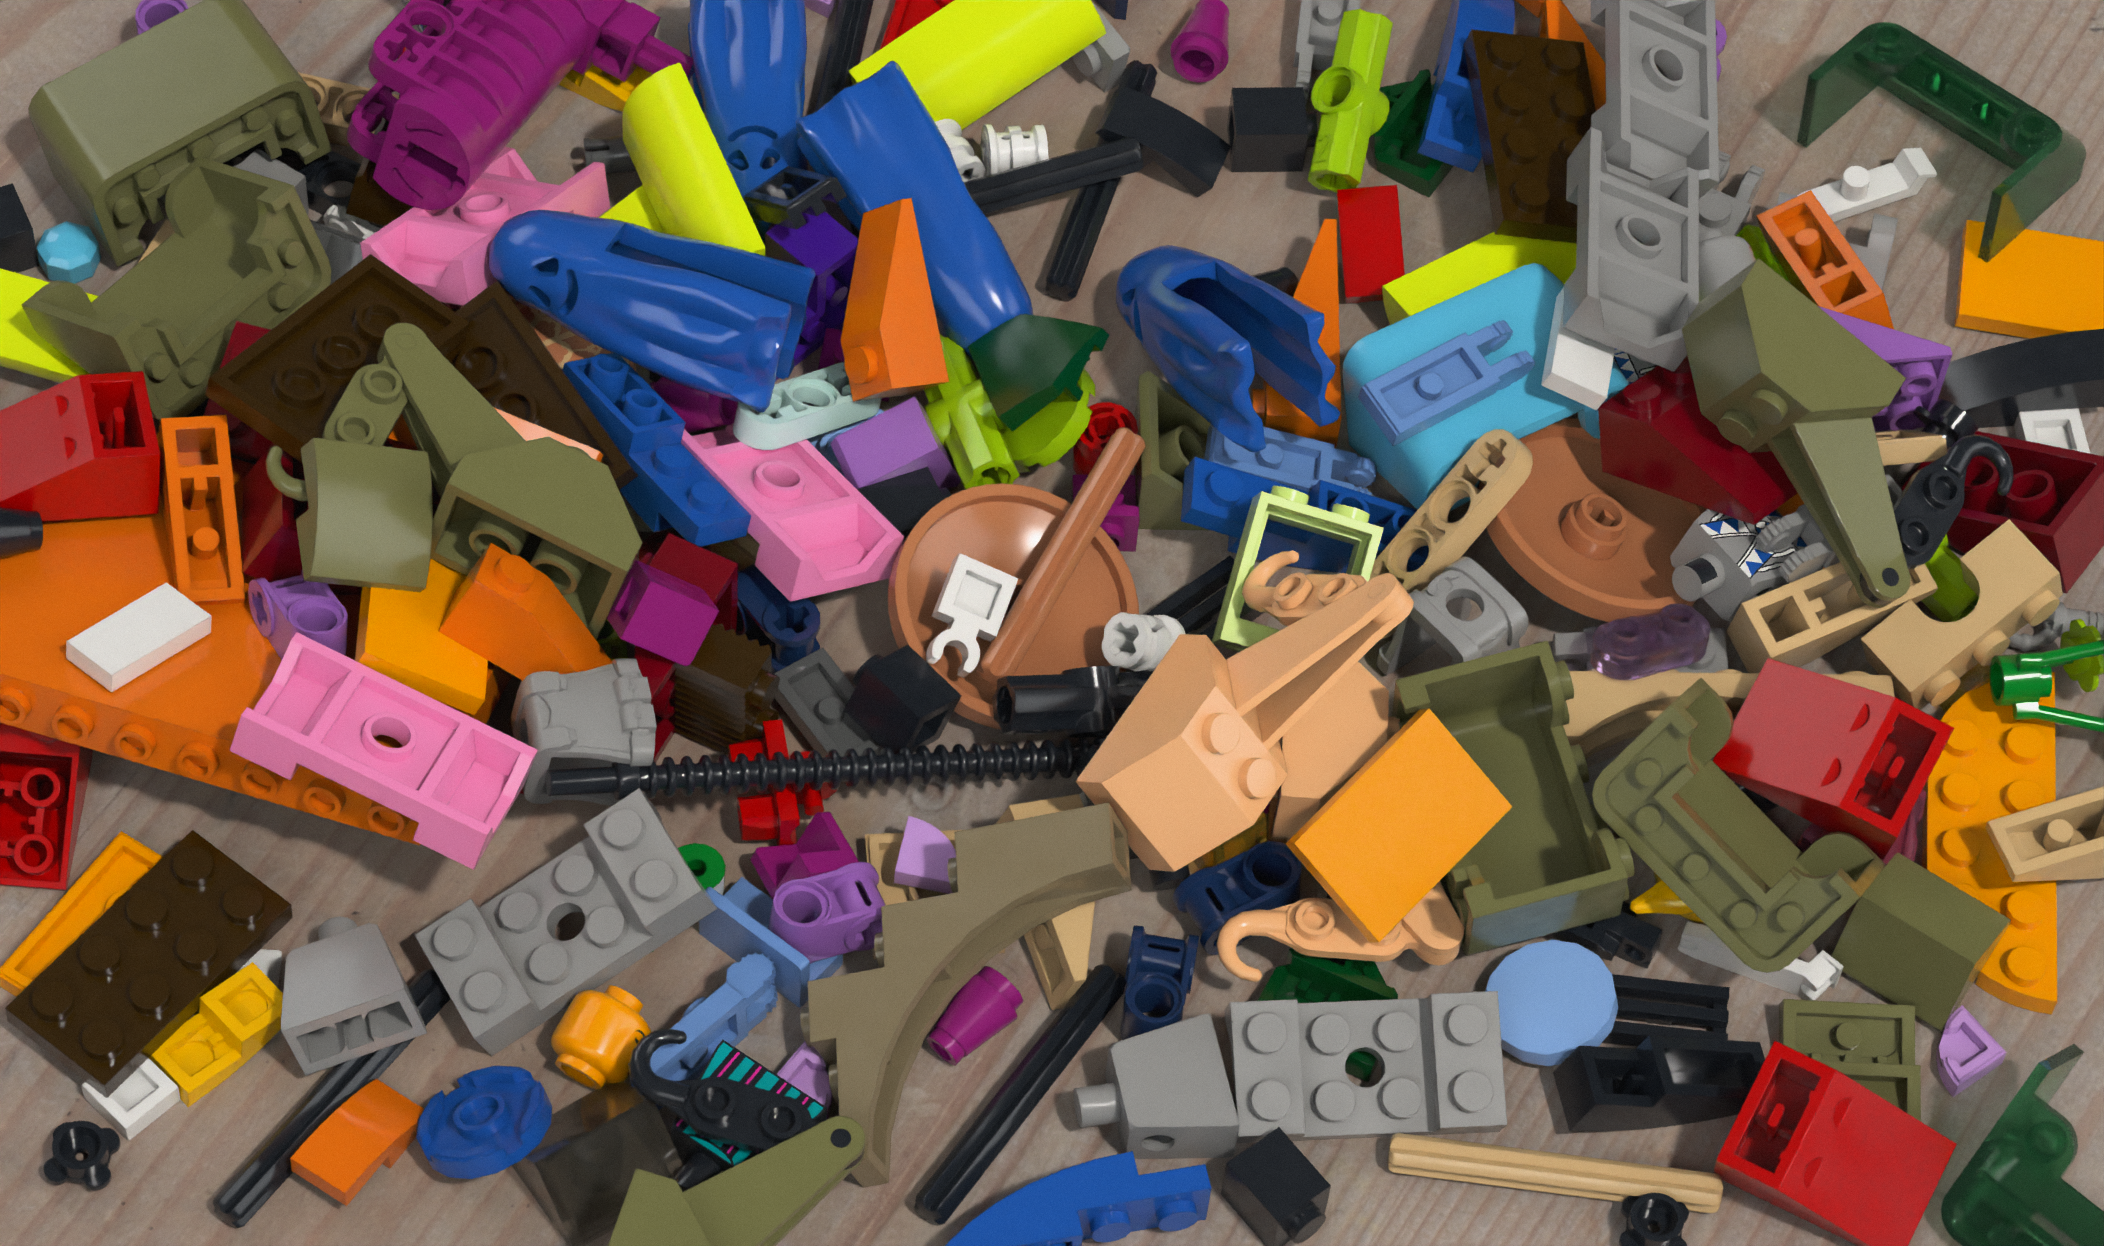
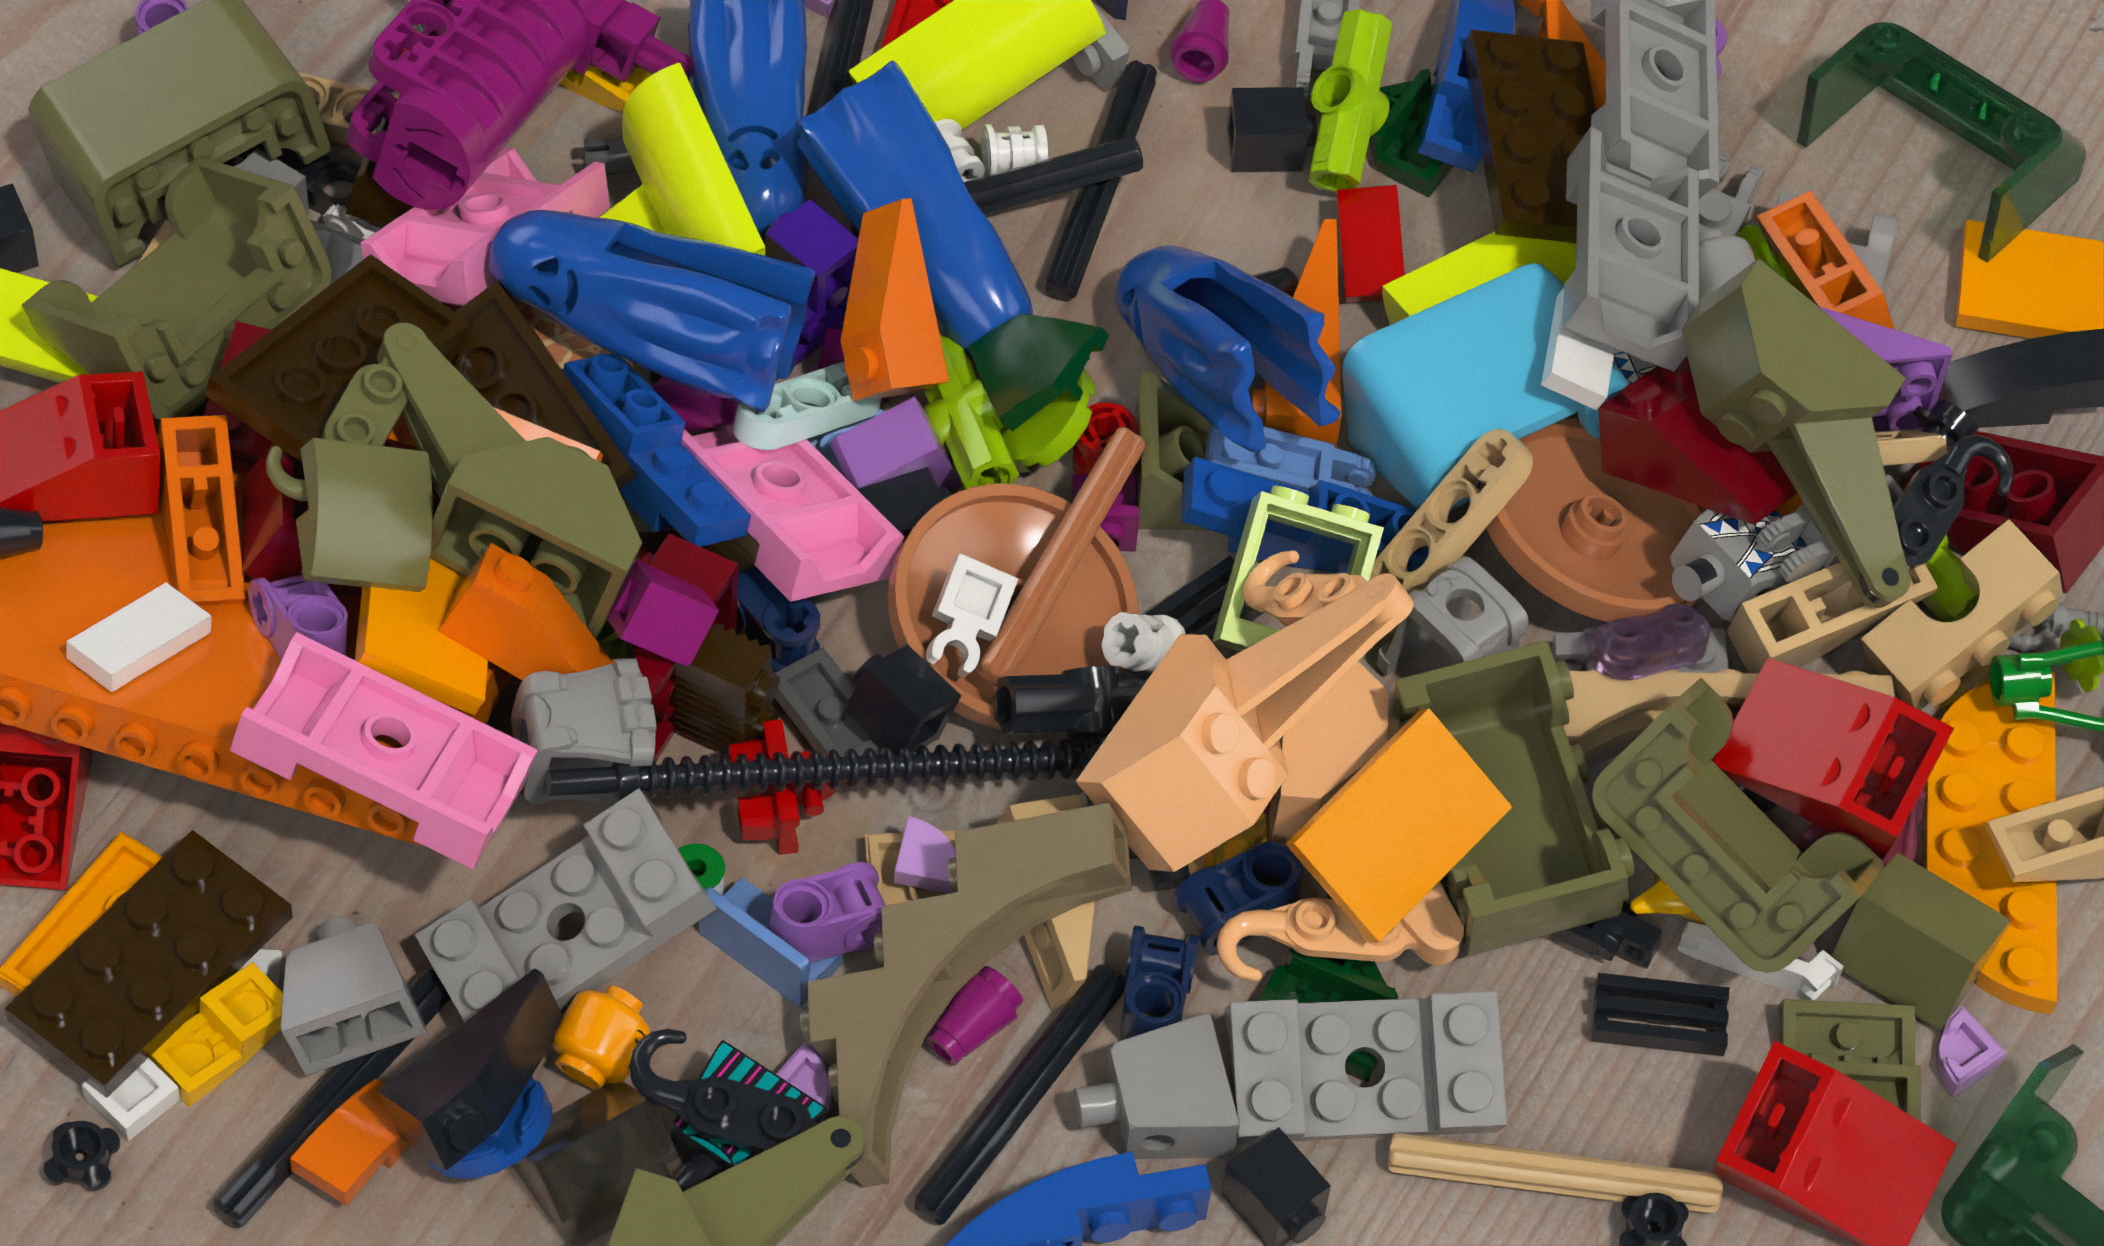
medium azure tile [37,221,101,284] -> none
medium blue hinge [628,952,778,1115] -> none
black tile [743,166,847,230] -> none
magenta panel [750,812,859,900] -> none
black slope [1095,86,1231,197] -> none
medium blue hinge [1358,320,1535,446] -> none
light blue tile [1485,940,1618,1066] -> none
black slope [1553,1035,1765,1131] -> none
white piece [1797,148,1937,222] -> none
white tile [2014,408,2090,453] -> none
none -> black slope [377,968,563,1171]

